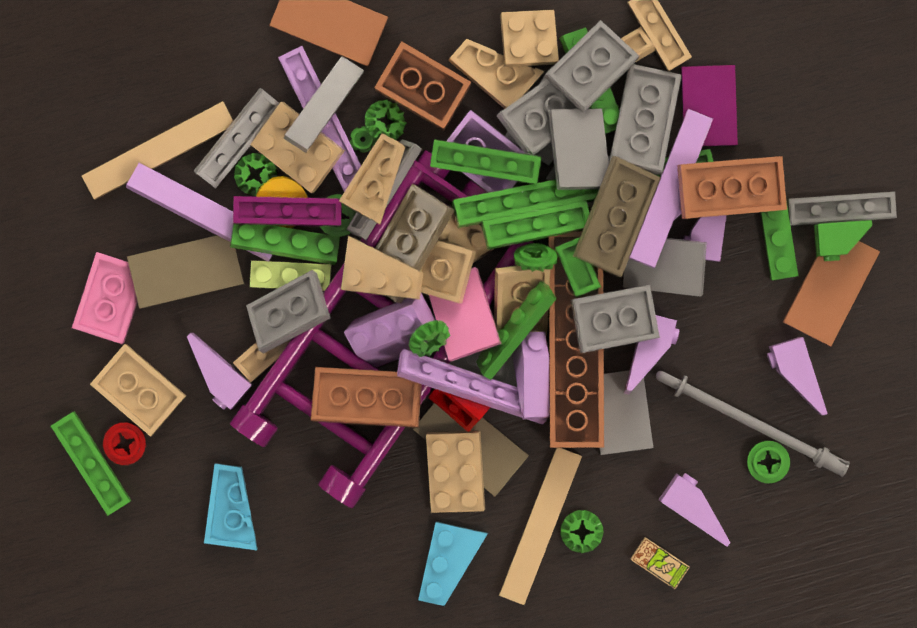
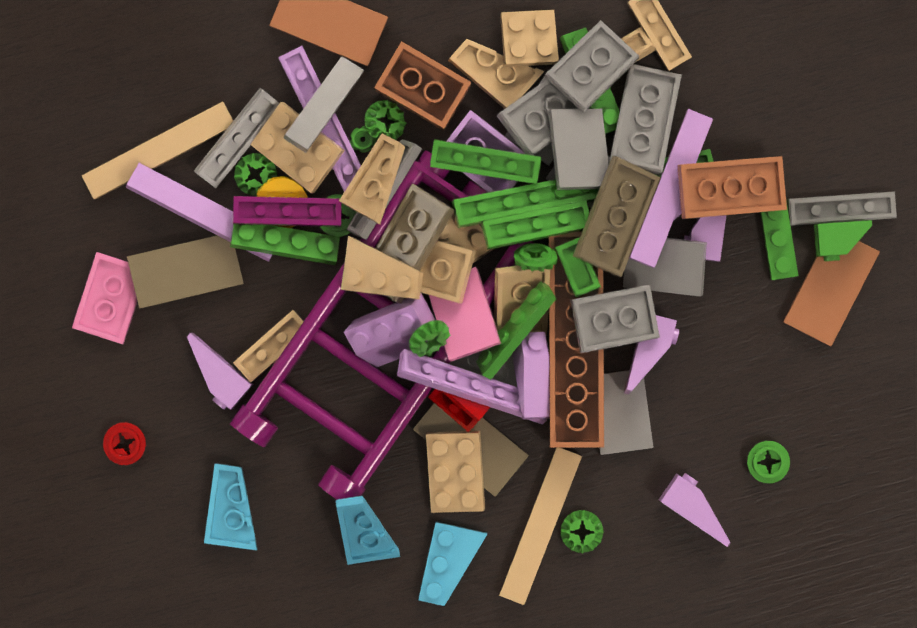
bright green plate [51,411,131,516] -> none
tan plate [90,344,186,437] -> none
light grey tile [246,270,330,353] -> none
yellowish green plate [250,260,331,291] -> none
nougat tile [311,367,422,428] -> none
tile [630,537,690,589] -> none
light grey bar [656,371,850,477] -> none
magenta tile [681,65,738,147] -> none
lavender slope [767,337,828,415] -> none
none -> medium azure wing [336,496,400,565]

